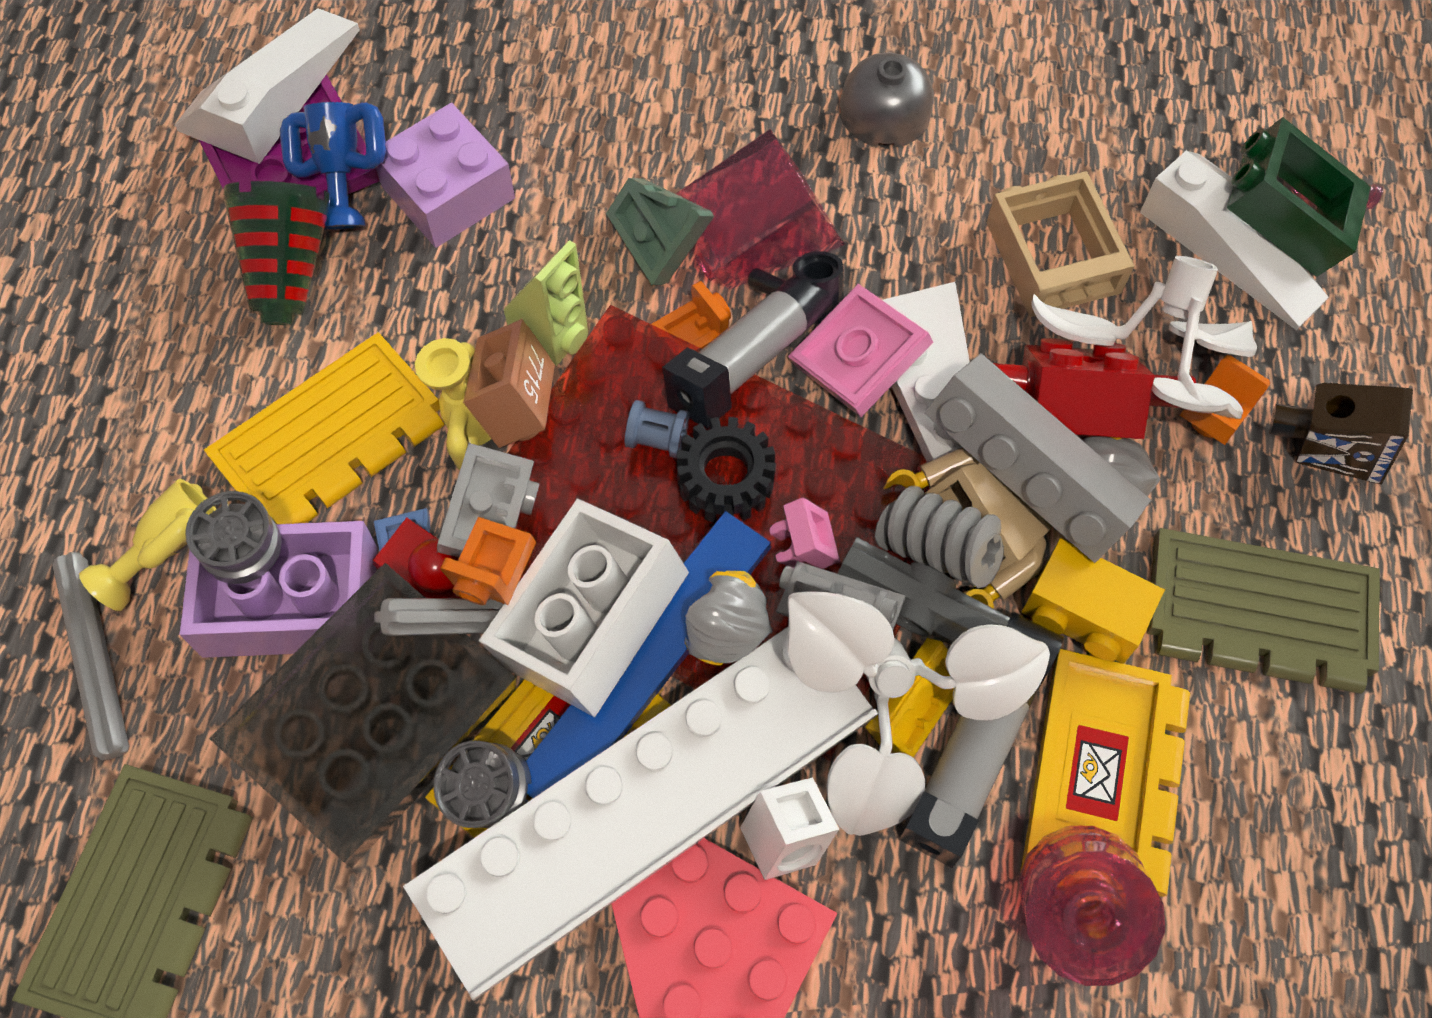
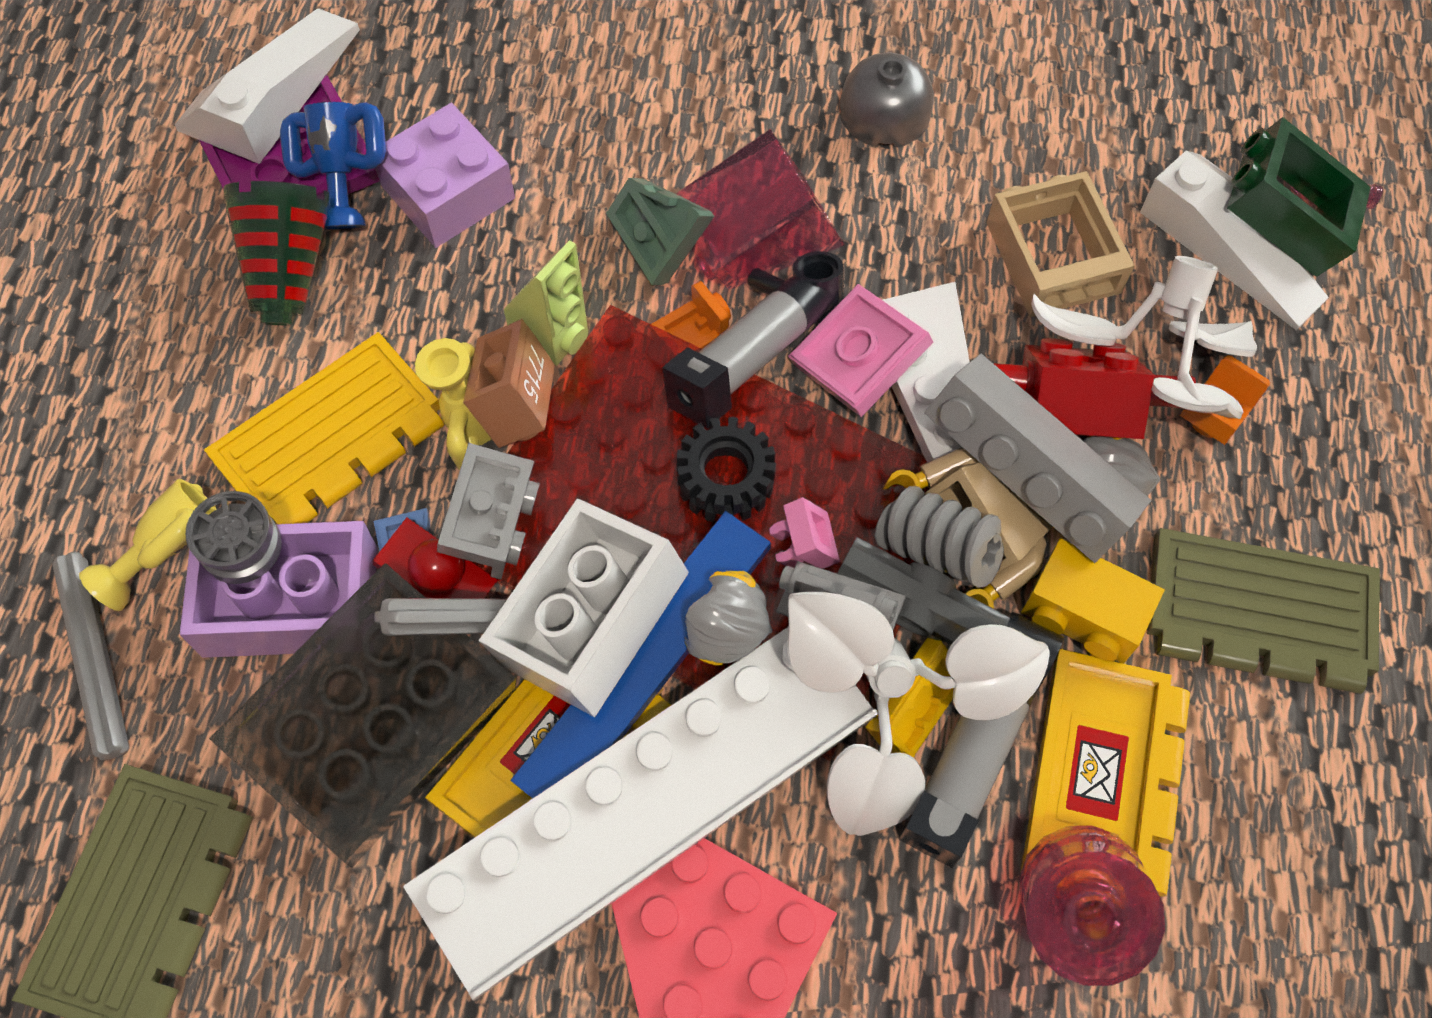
flat silver wheel [434,741,532,828] -> none
orange bracket [440,517,536,605] -> none
sand blue bush [625,400,689,458] -> none
white brick [740,777,839,880] -> none
dark brown torso [1269,383,1413,485] -> none

